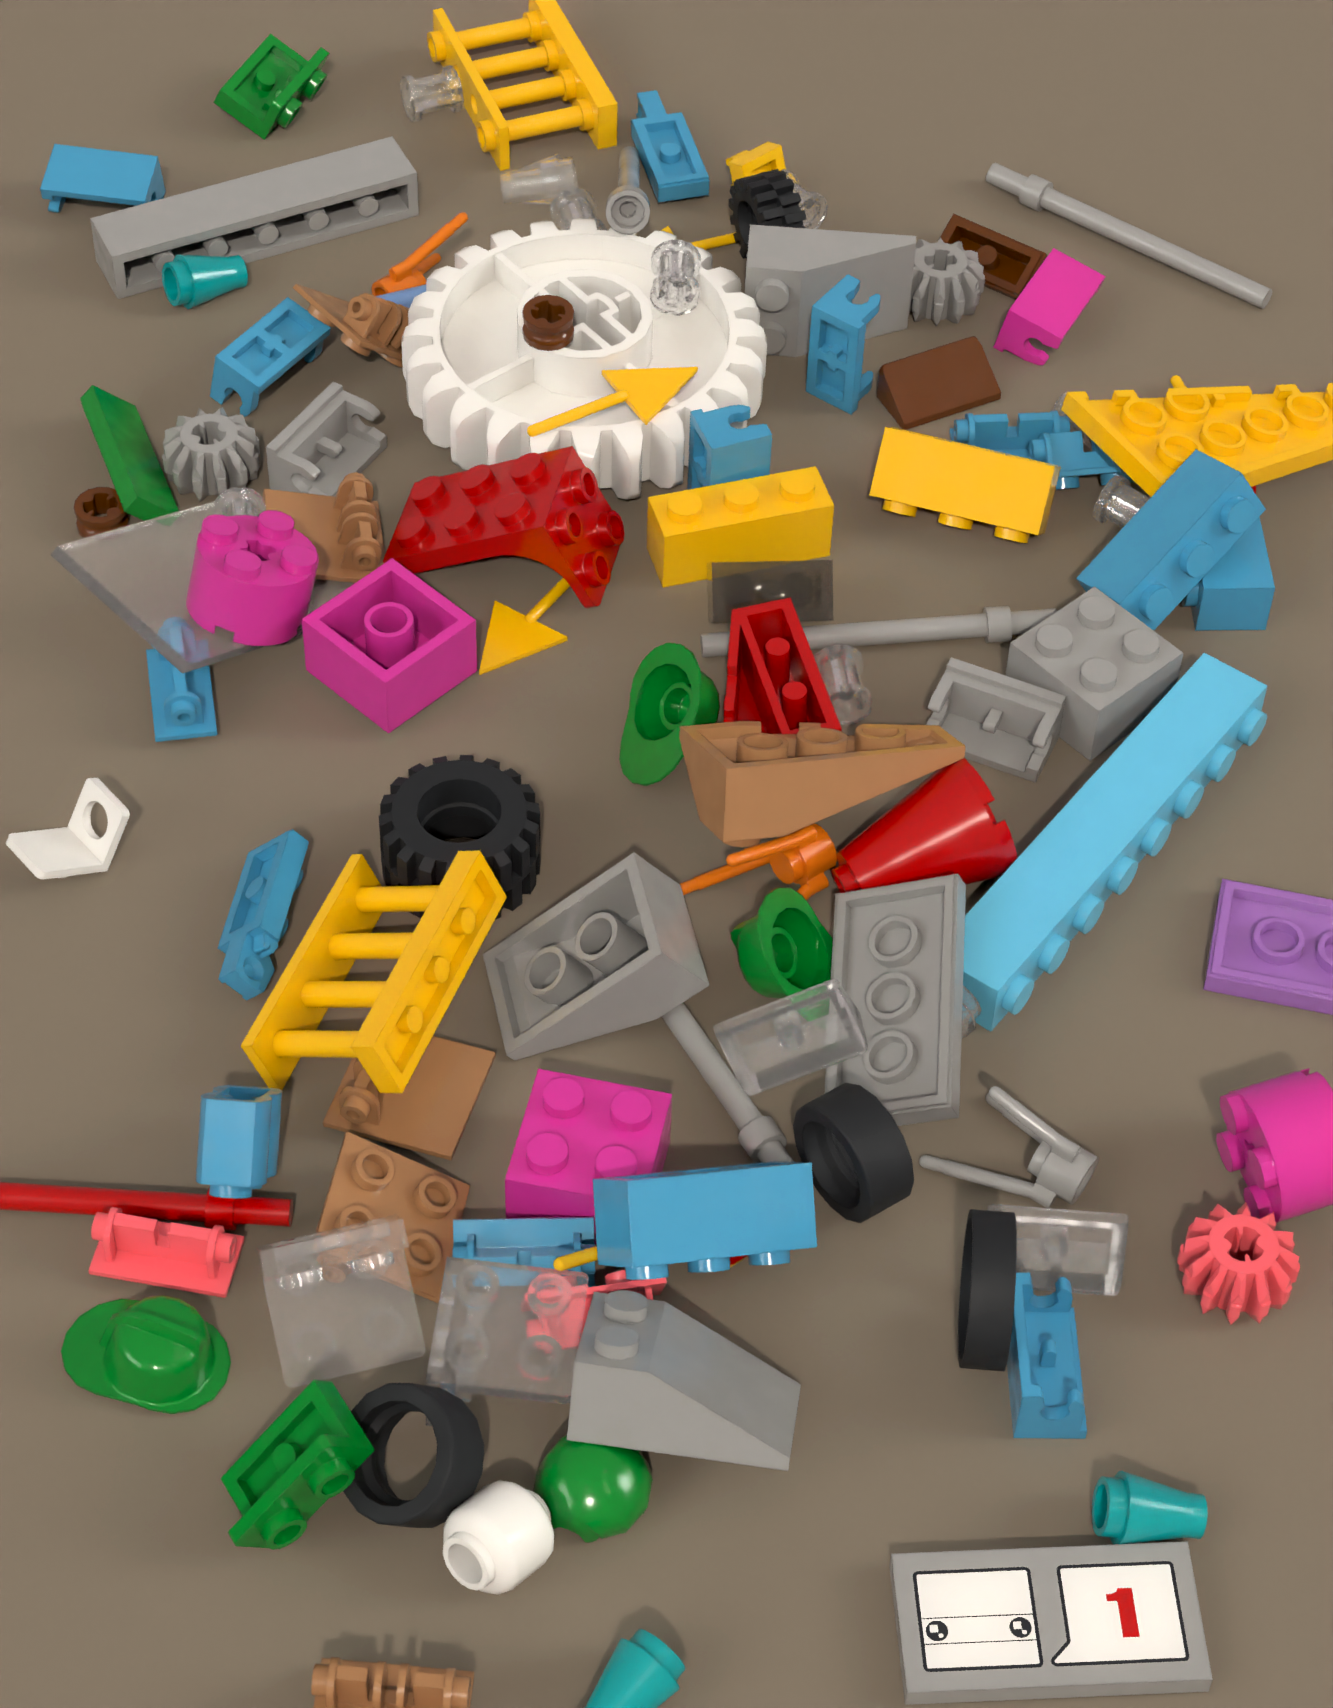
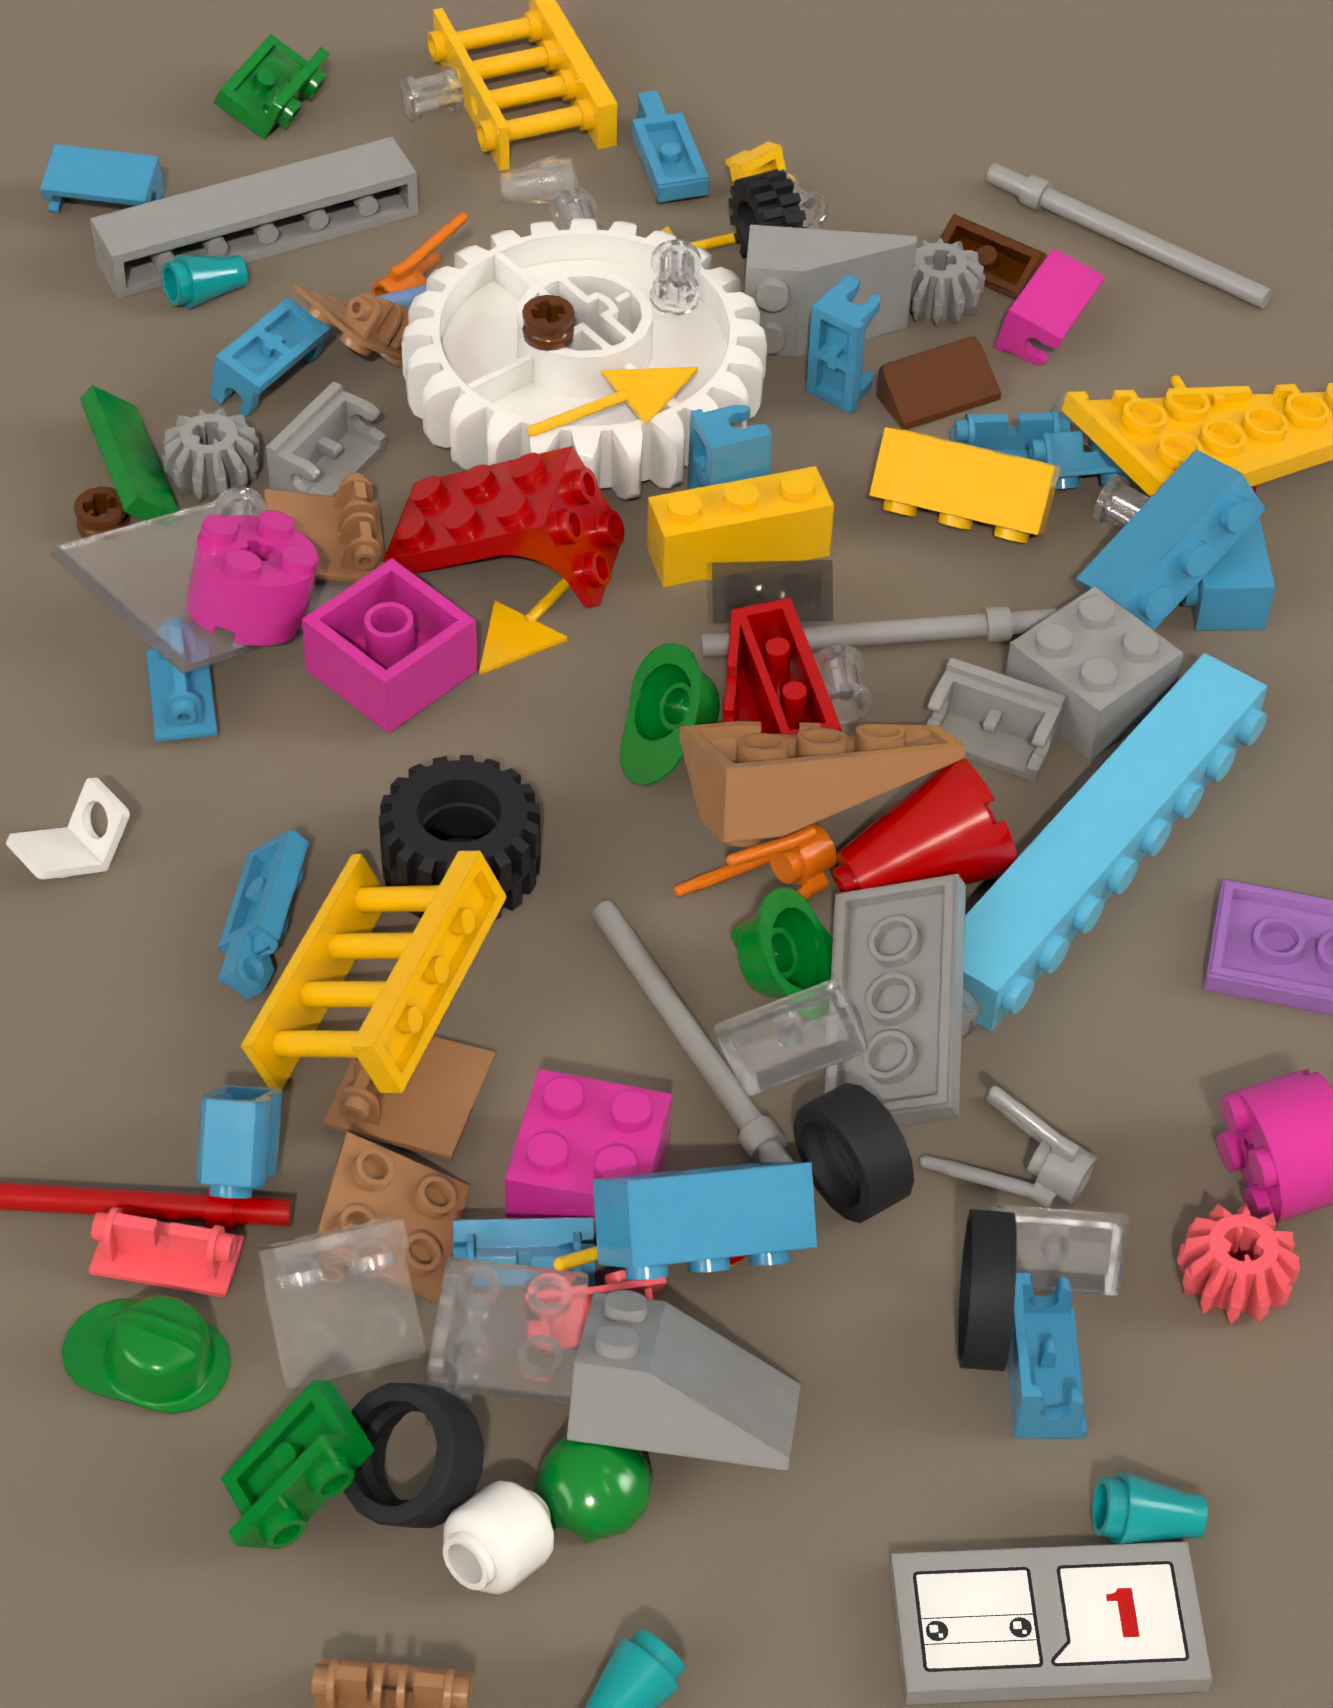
light grey slope [483,852,709,1060] -> none
light grey piece [606,146,650,234] -> none

